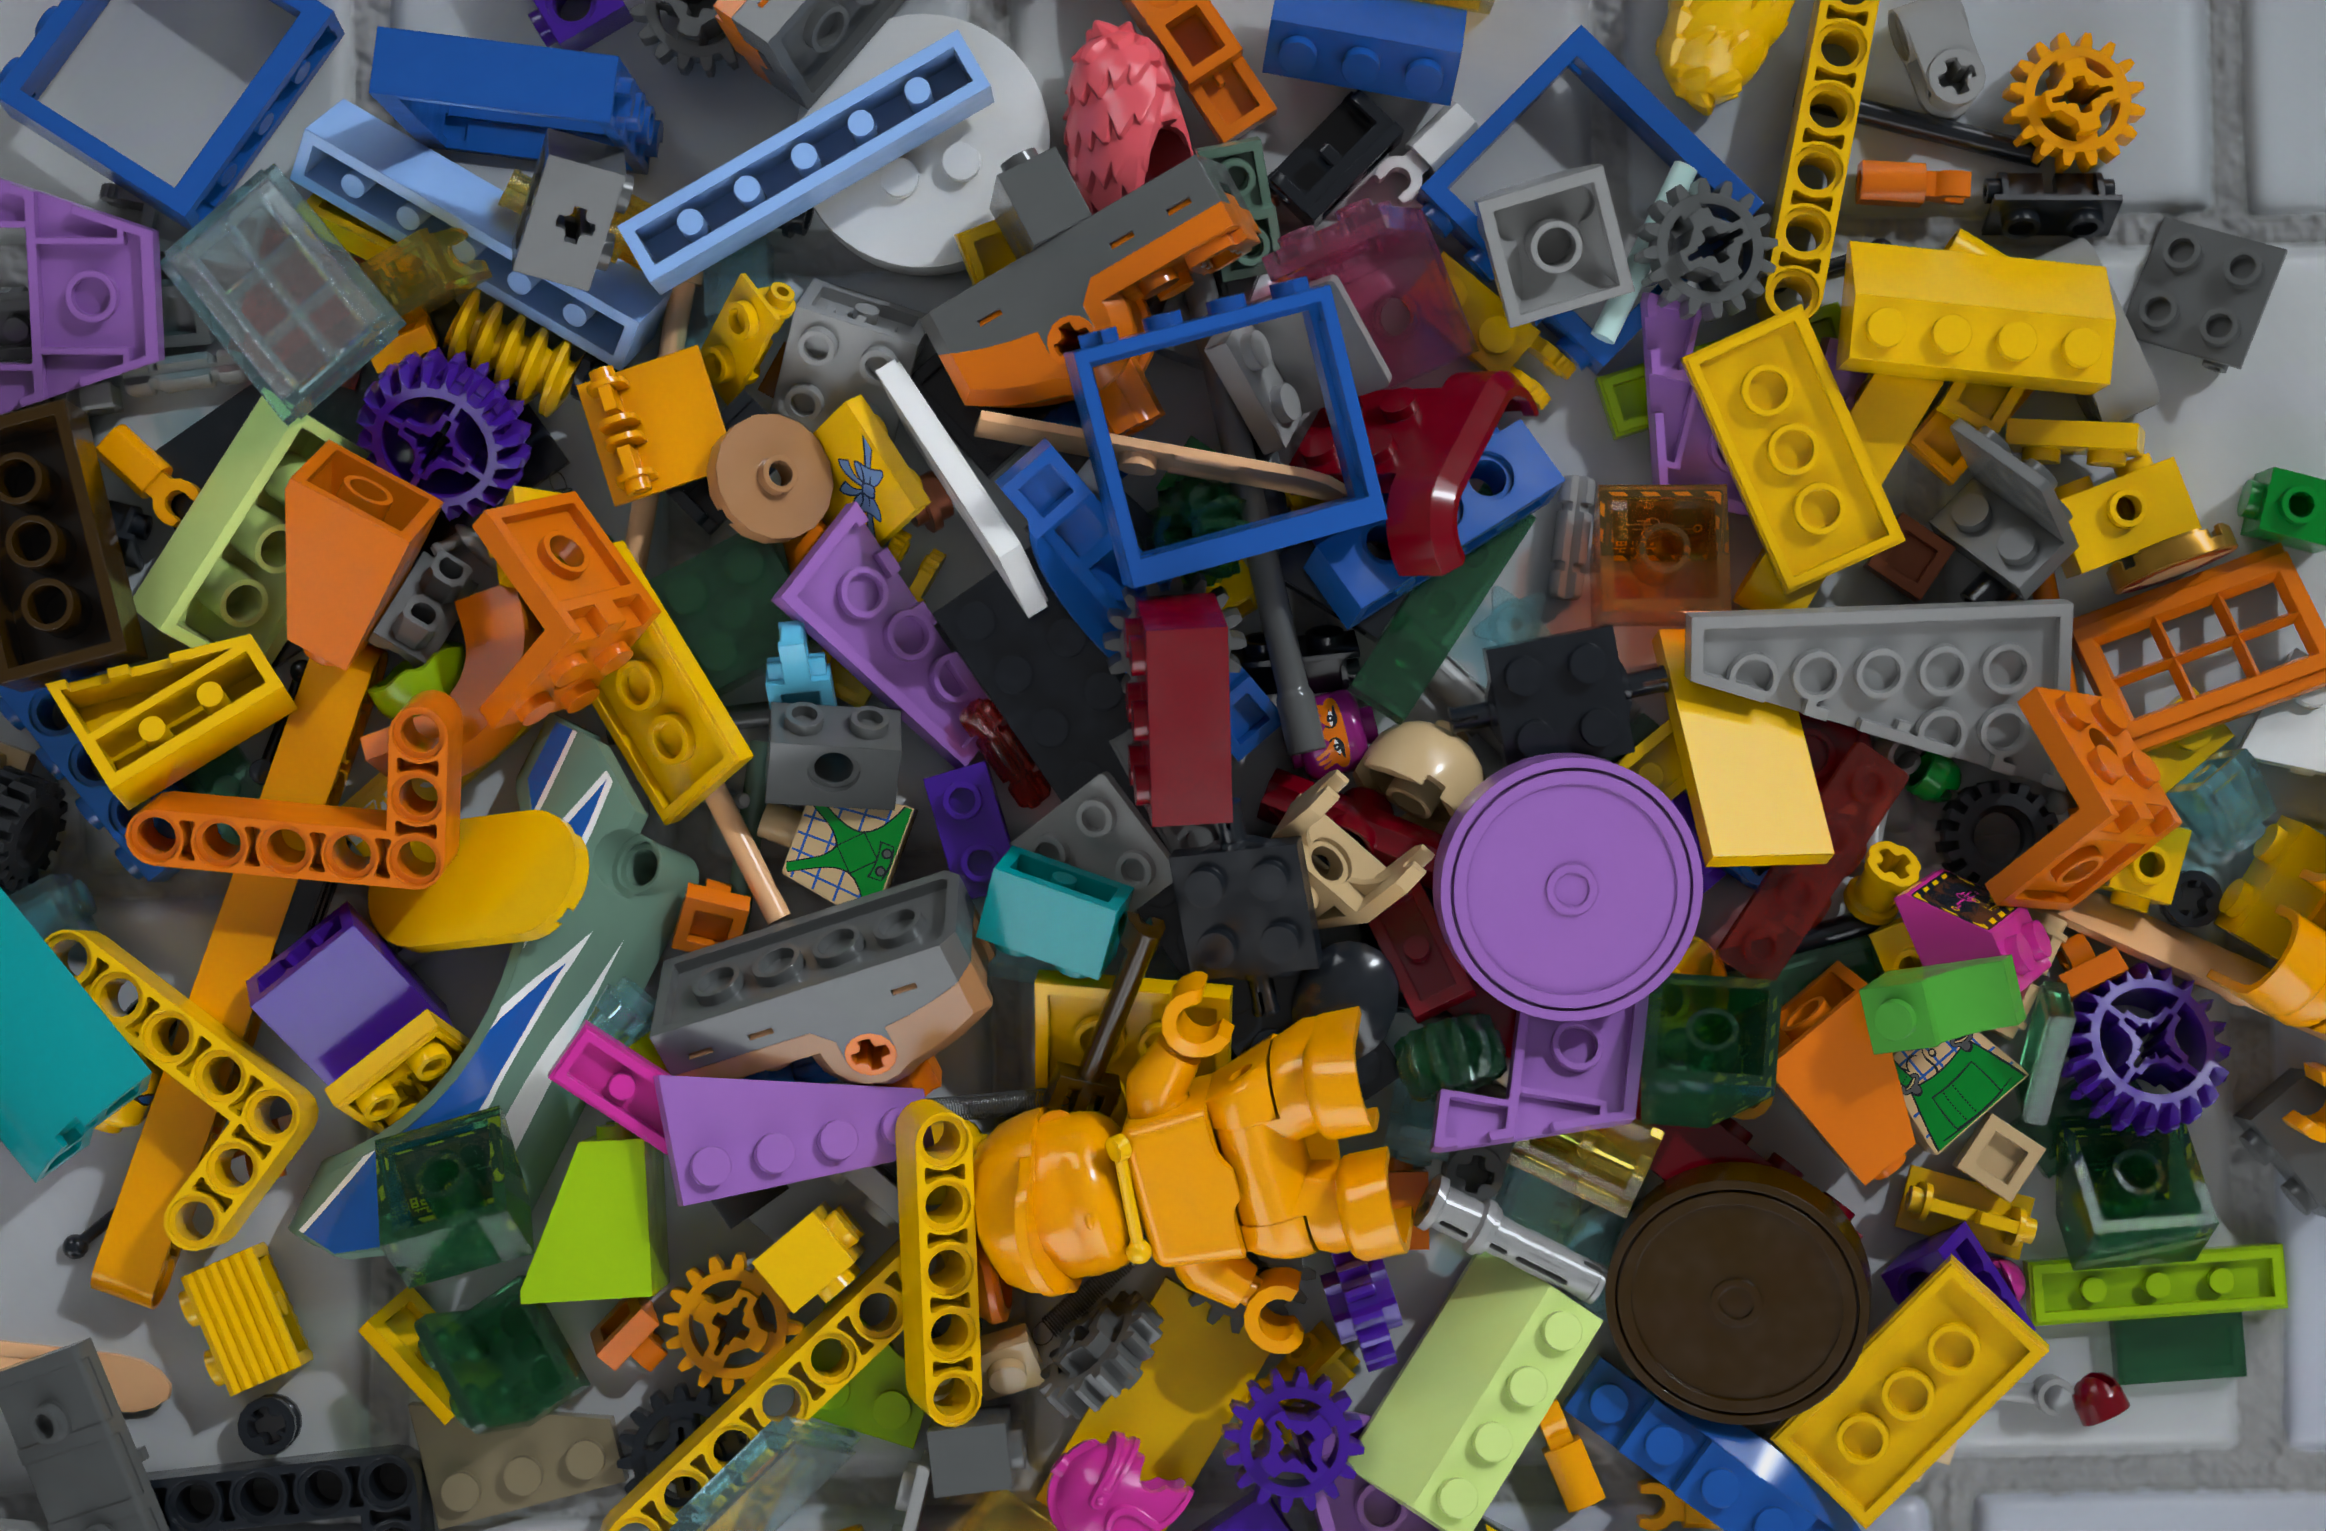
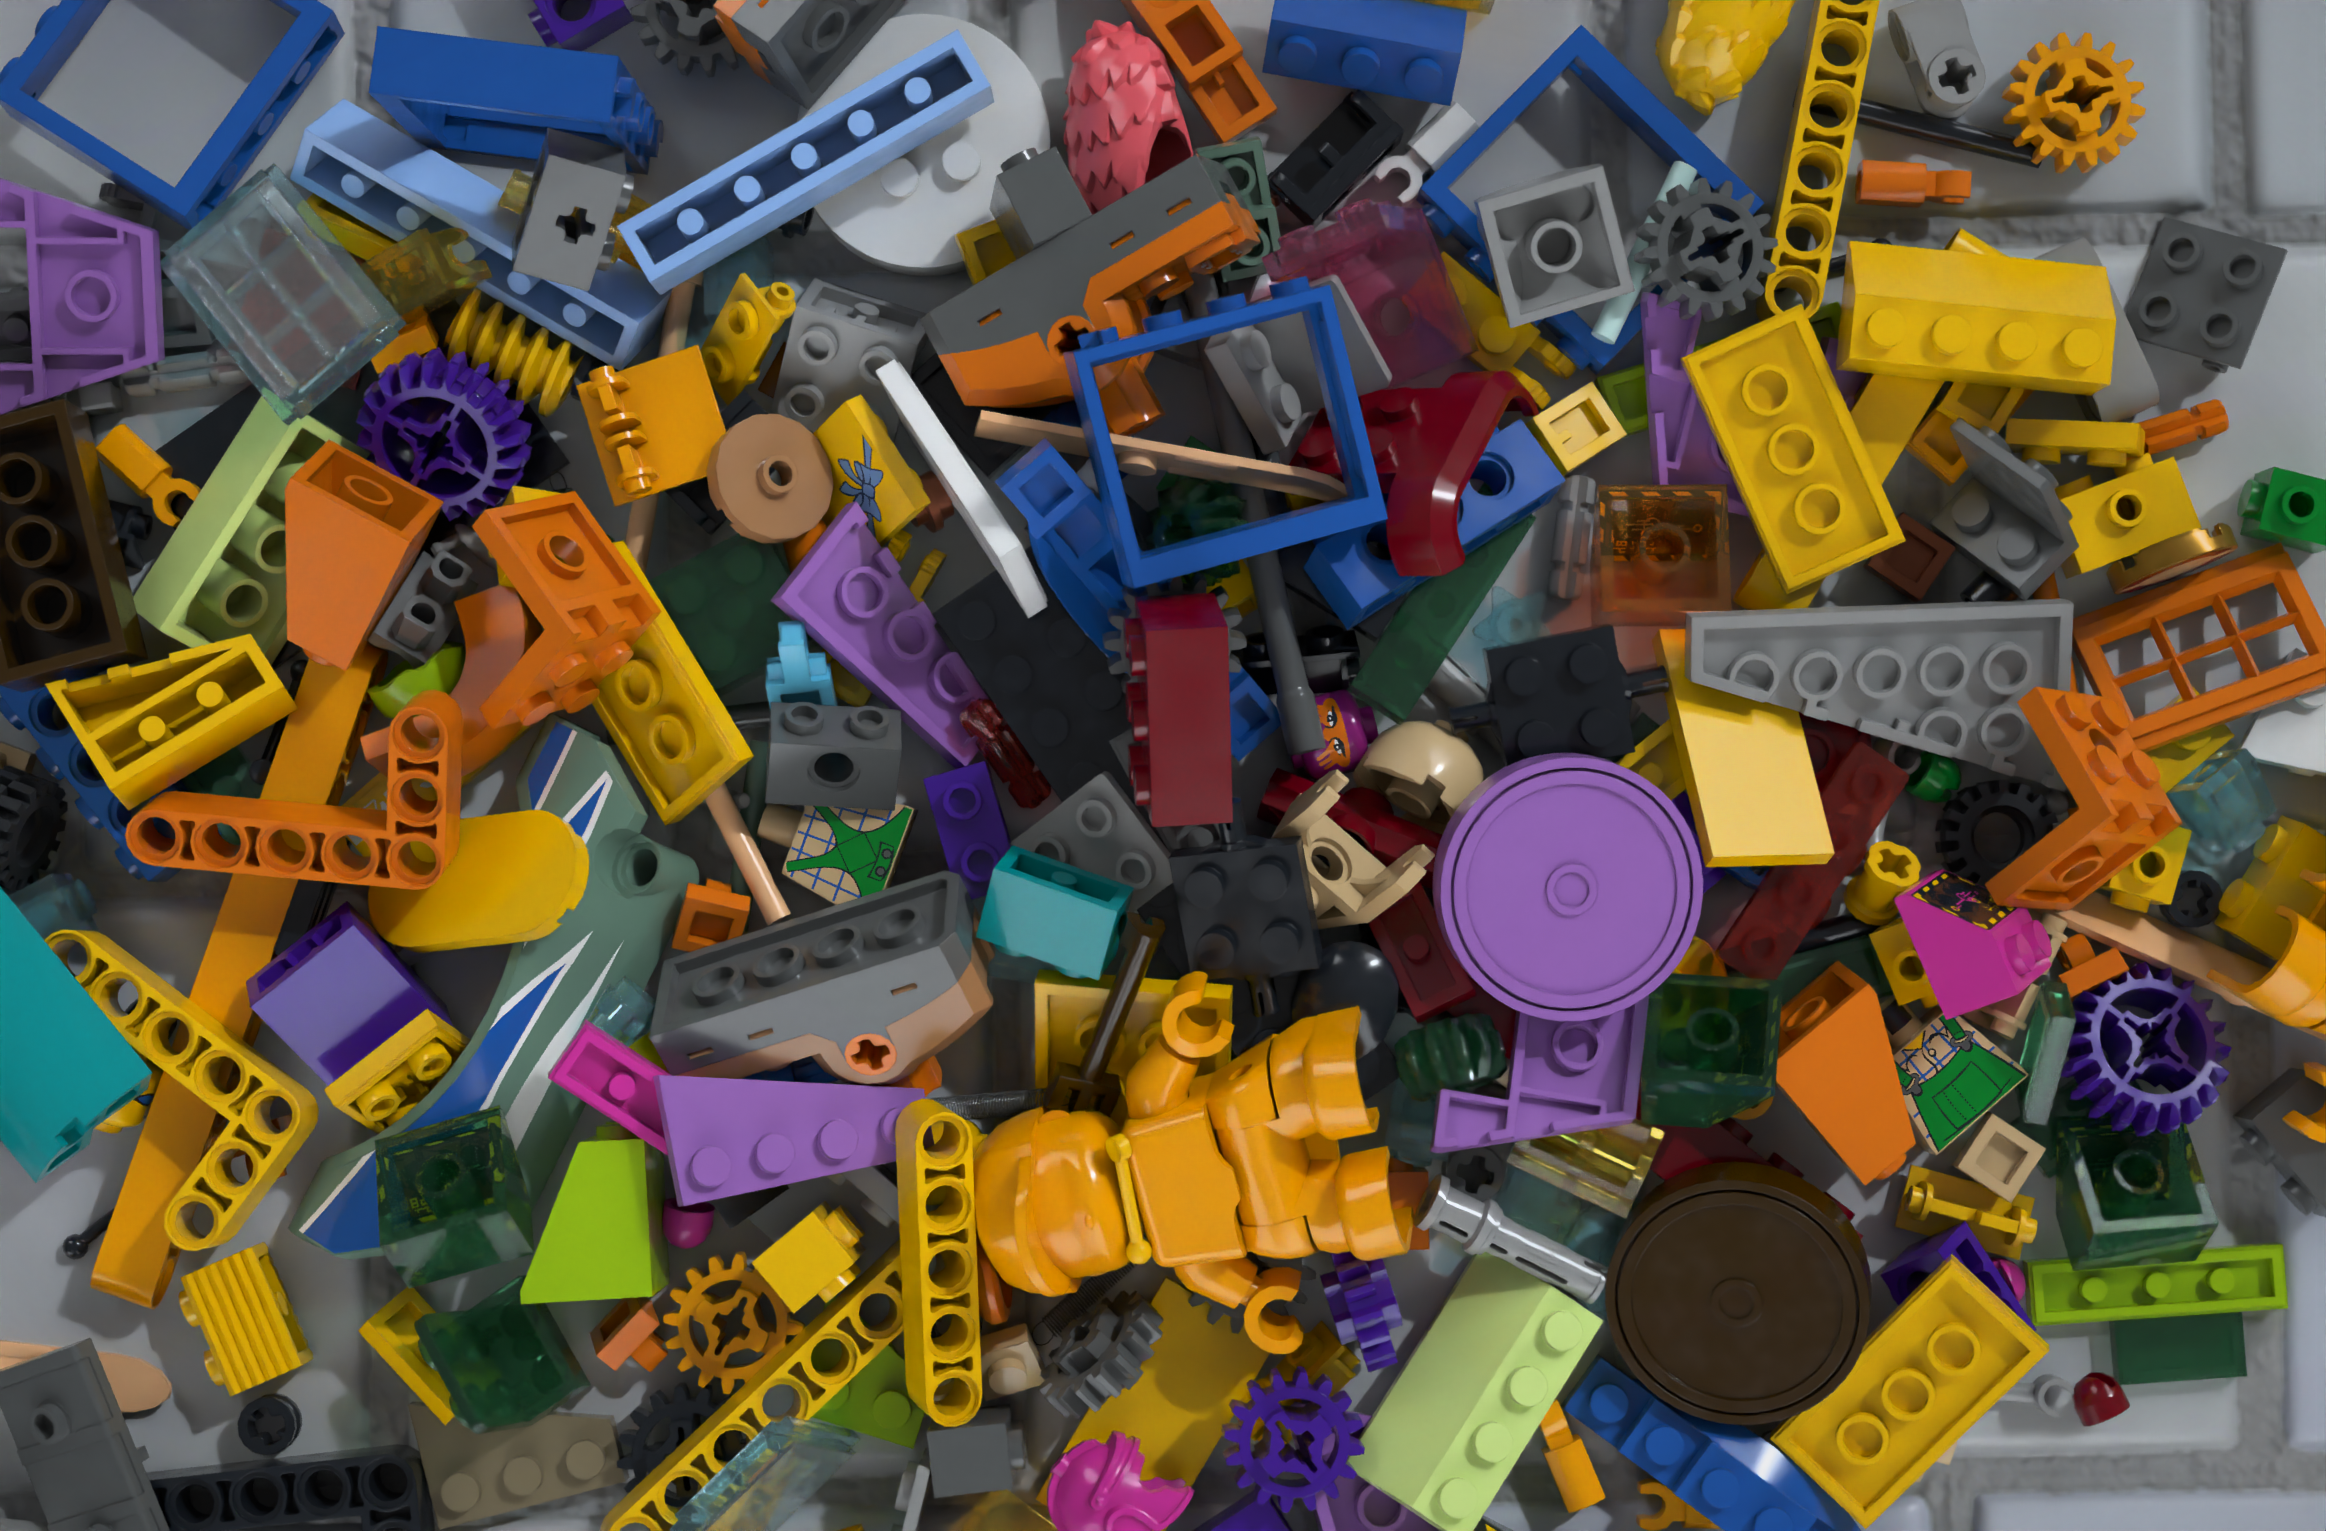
bright green arch [1859,954,2026,1055] -> none
black hinge [1981,172,2123,239] -> none
none -> dark pink hinge [662,1198,715,1249]
none -> yellow bracket [1525,381,1627,477]
none -> orange axle [2126,399,2229,461]

